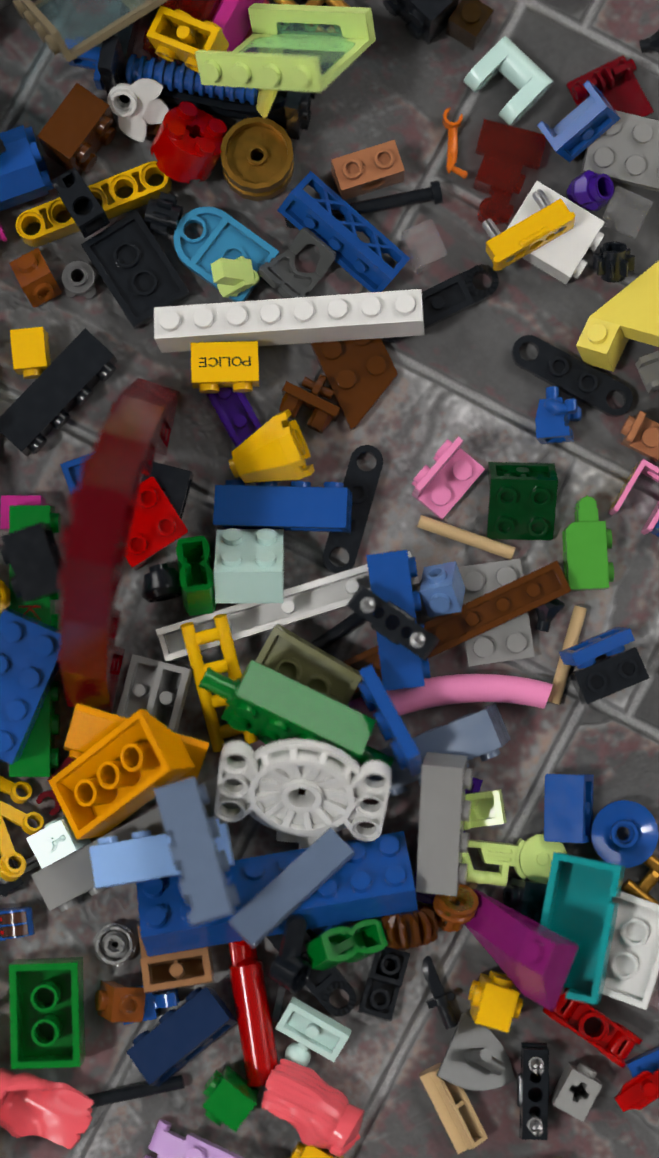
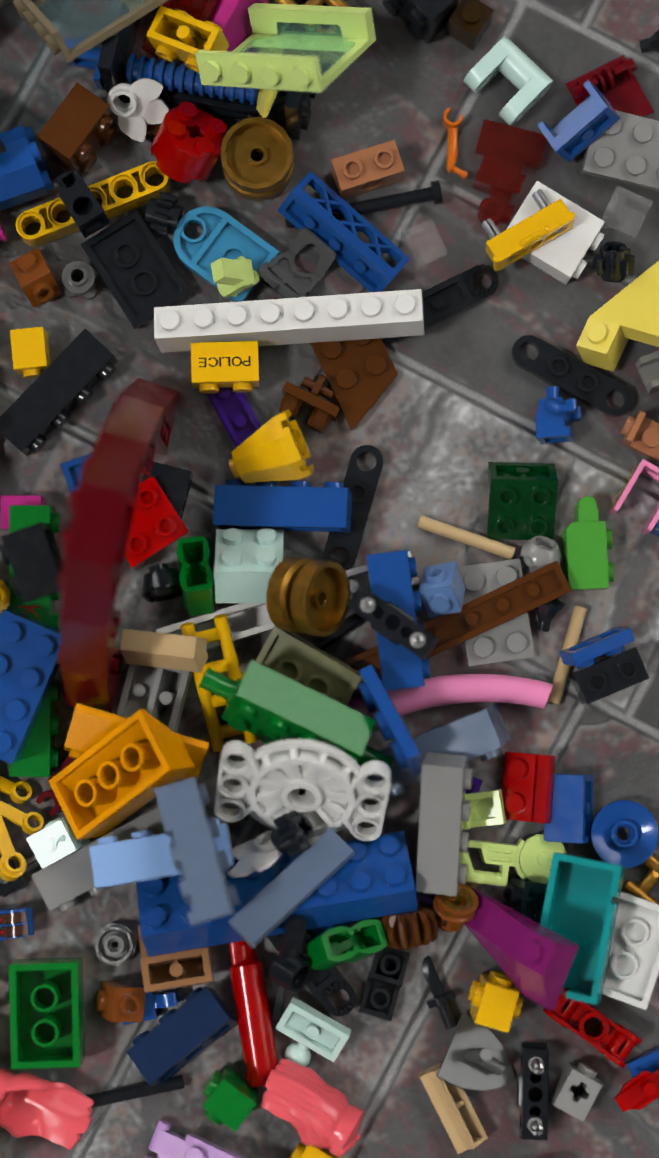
bright pink bracket [412,436,485,520] -> none
dark purple rock [566,170,614,212] -> none
none -> tan piece [120,629,209,673]
none -> white plate [227,830,283,878]
none -> pearl gold wheel [266,556,351,637]
none -> black gear [271,811,314,857]
none -> red plate [502,751,555,824]
none -> light grey plate [521,536,562,569]

